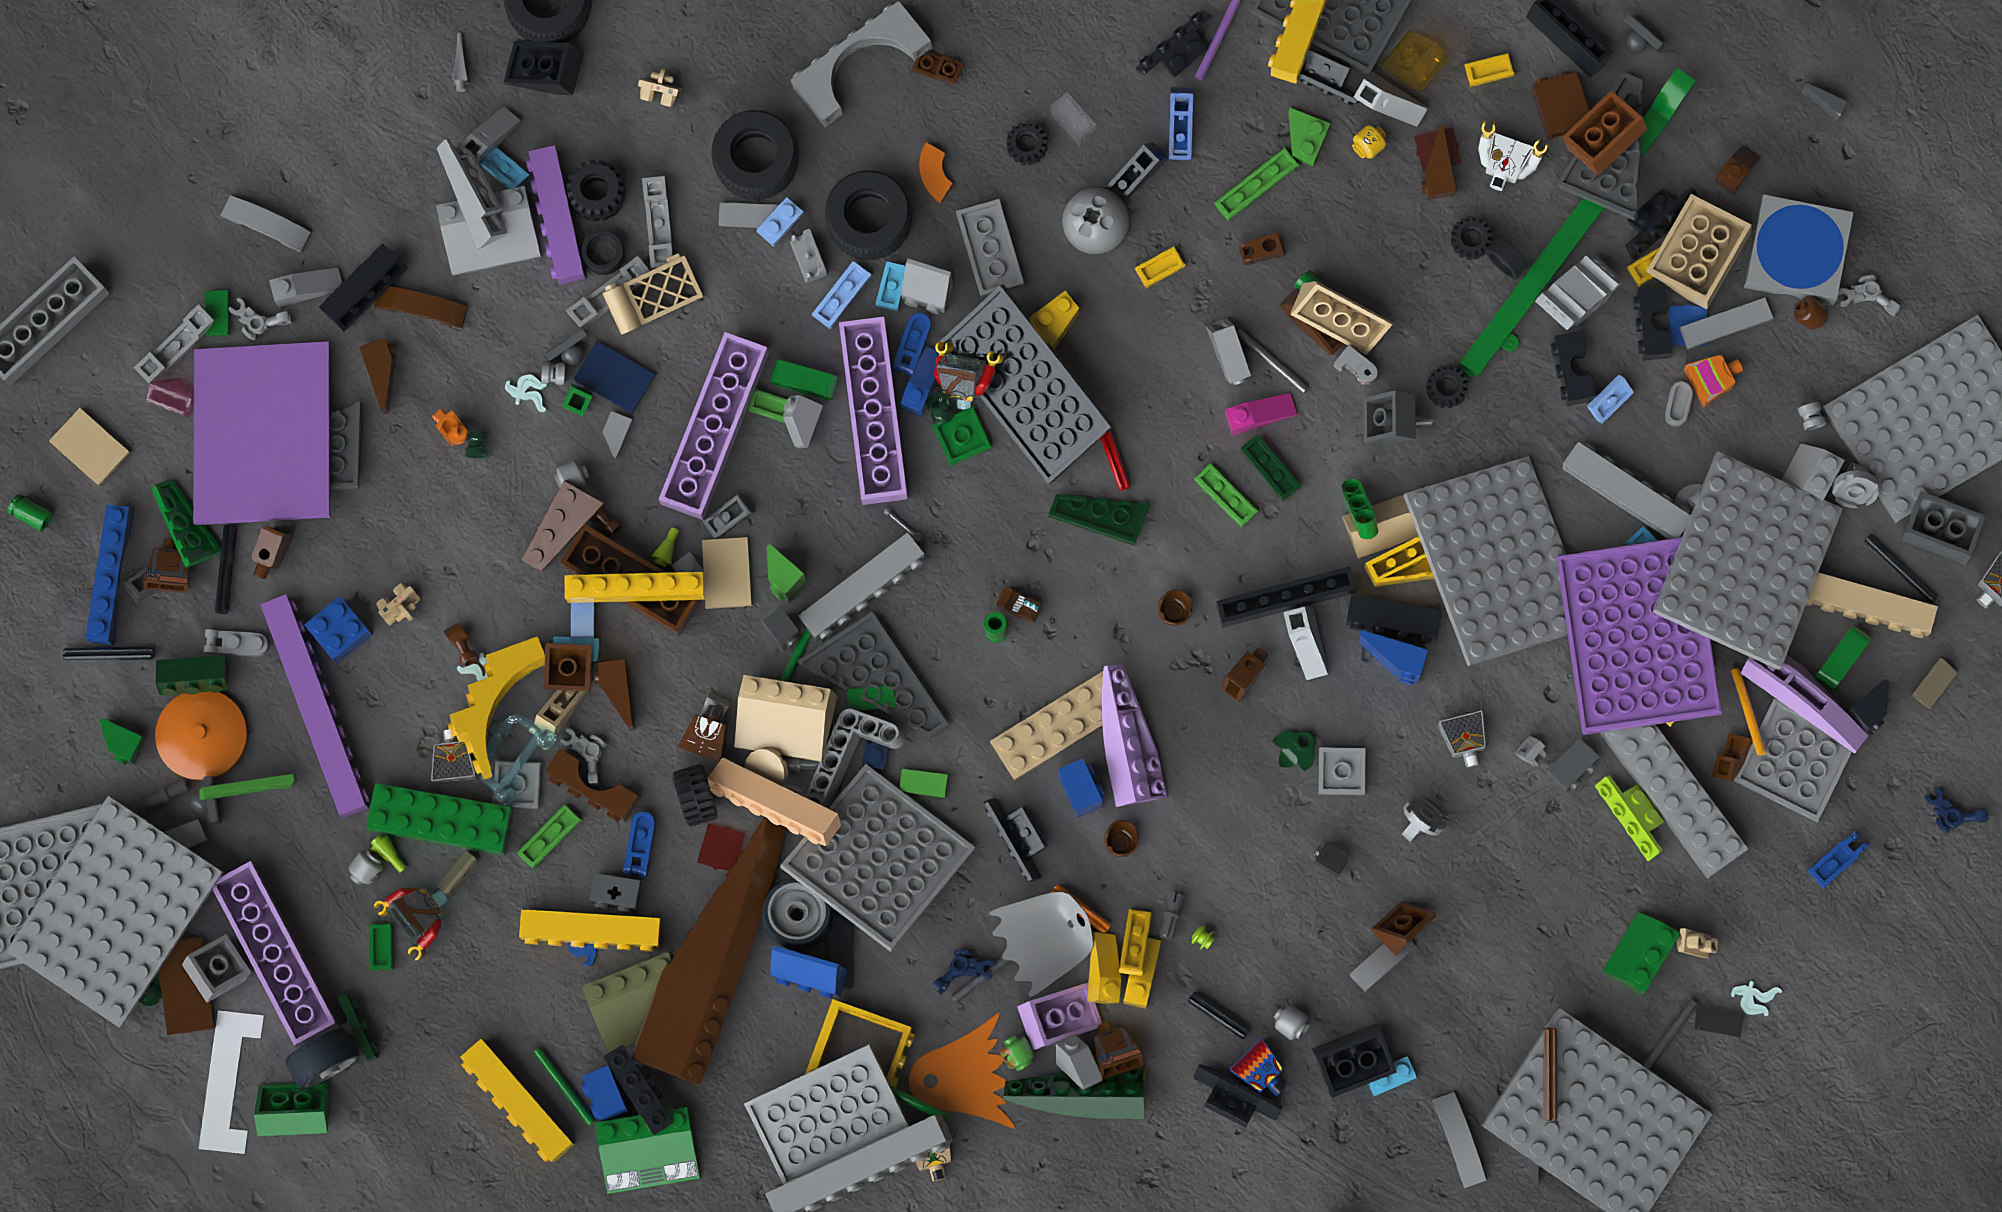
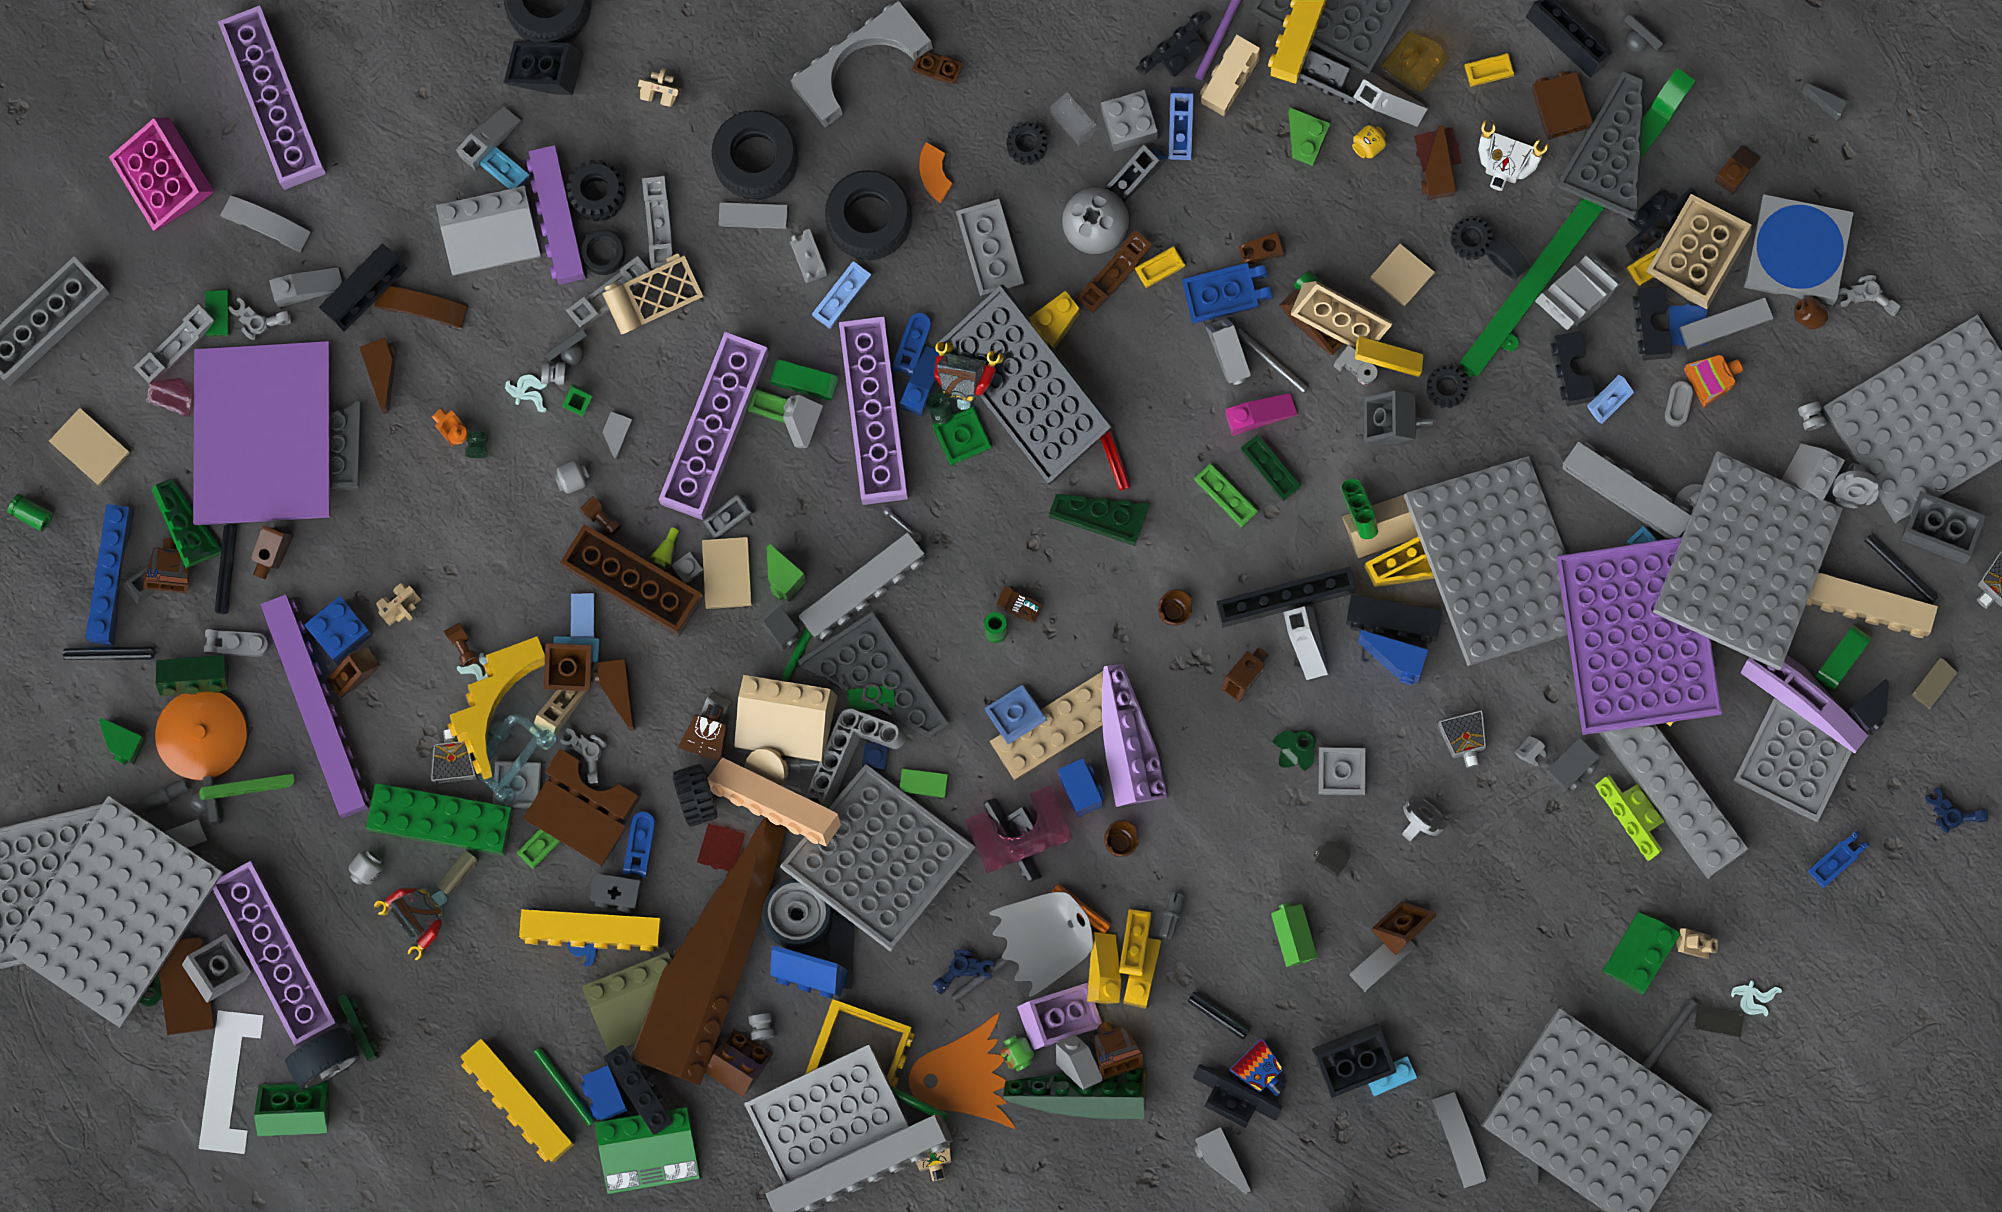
green tile [369,923,393,971] -> none
lime cone [370,834,407,873] -> none
light grey wedge [437,138,508,249] -> none
light grey piece [452,33,470,92] -> none
wing [522,480,605,571] -> none
yellow brick [565,572,705,603] -> none
dark blue tile [573,341,655,414] -> none
light blue plate [756,197,804,247] -> none
medium azure plate [875,261,906,312] -> none
light grey slope [901,259,954,314] -> none
lime wheel [1192,925,1216,950] -> none
bright green tile [1214,148,1299,222] -> none
light grey head [1274,1005,1310,1040] -> none
reddish brown axle [1543,1027,1558,1121] -> none
dark orange brick [1562,90,1647,176] -> none
reddish brown slope [1712,733,1752,782] -> none
light orange bar [1731,668,1766,756] -> none
none -> dark pink slope [109,118,214,231]
none -> lavender brick [218,5,326,190]
none -> reddish brown slope [327,647,380,698]
none -> reddish brown tile [523,779,626,867]
none -> reddish brown slope [705,1029,773,1097]
none -> light grey wheel [748,1013,775,1041]
none -> clear pink arch [965,785,1073,873]
none -> medium blue tile [984,684,1047,744]
none -> reddish brown slope [1076,230,1152,313]
none -> light grey brick [1101,90,1157,152]
none -> blue tile [1182,263,1273,324]
none -> light grey slope [1193,1127,1251,1195]
none -> tan wedge [1200,35,1260,116]
none -> bright green brick [1271,902,1318,967]
none -> yellow tile [1355,336,1423,377]
none -> tan tile [1370,244,1435,307]

